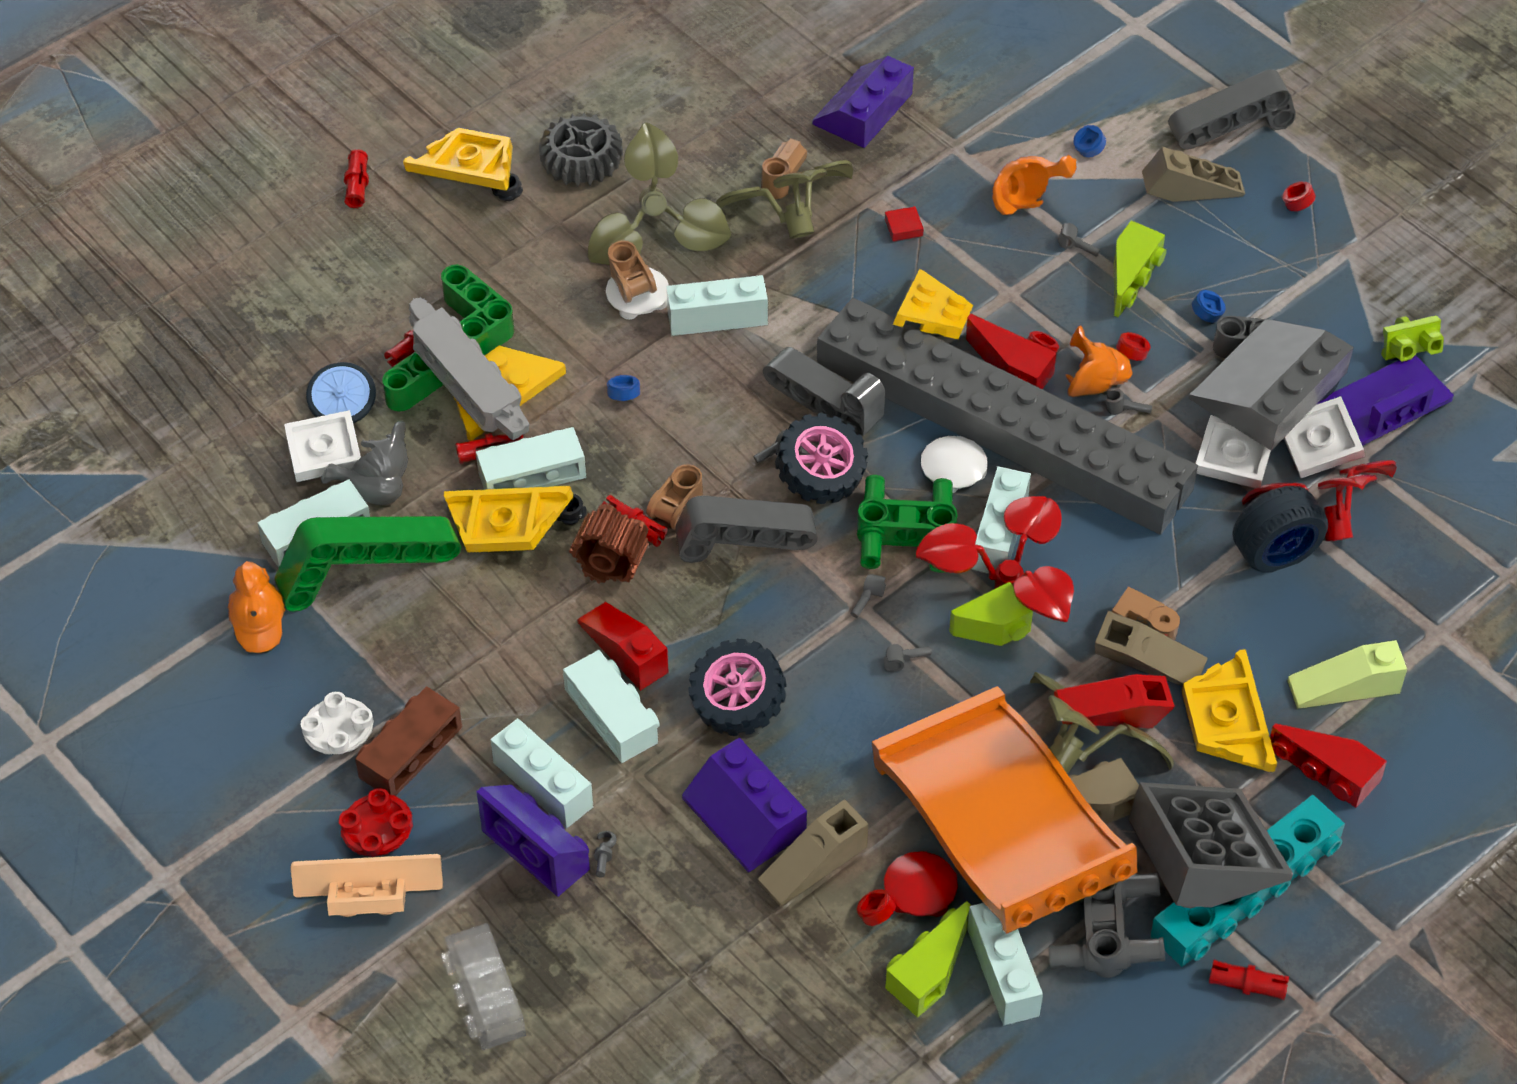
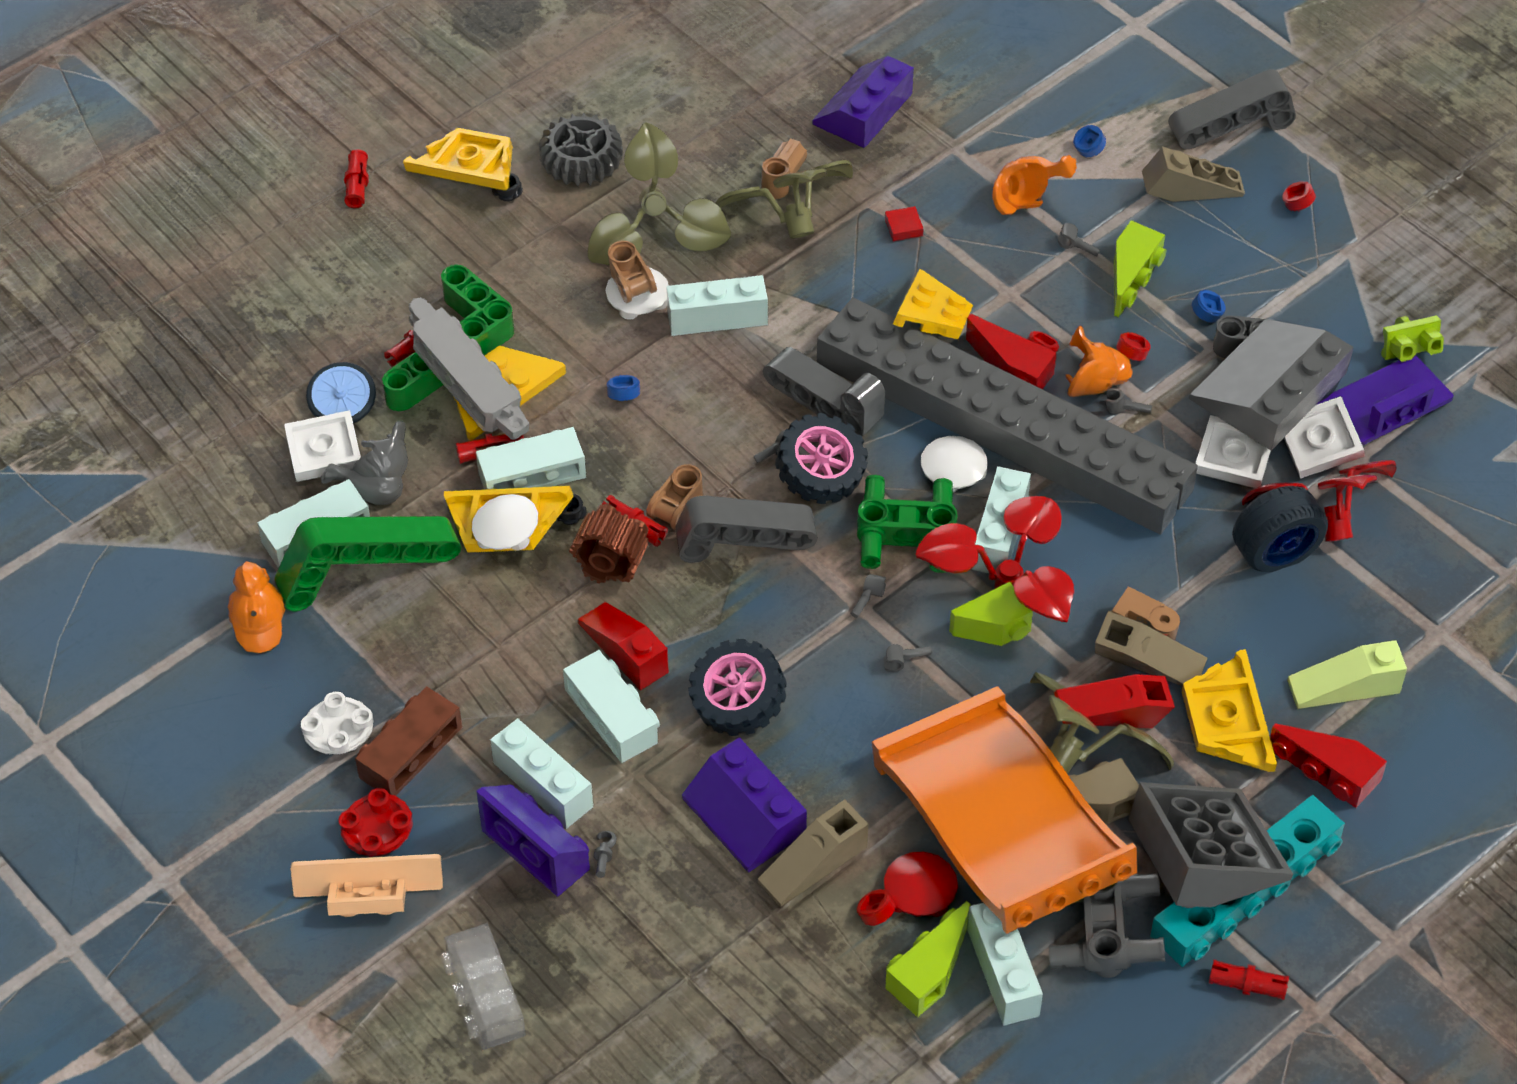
none -> white dish [472,494,539,551]

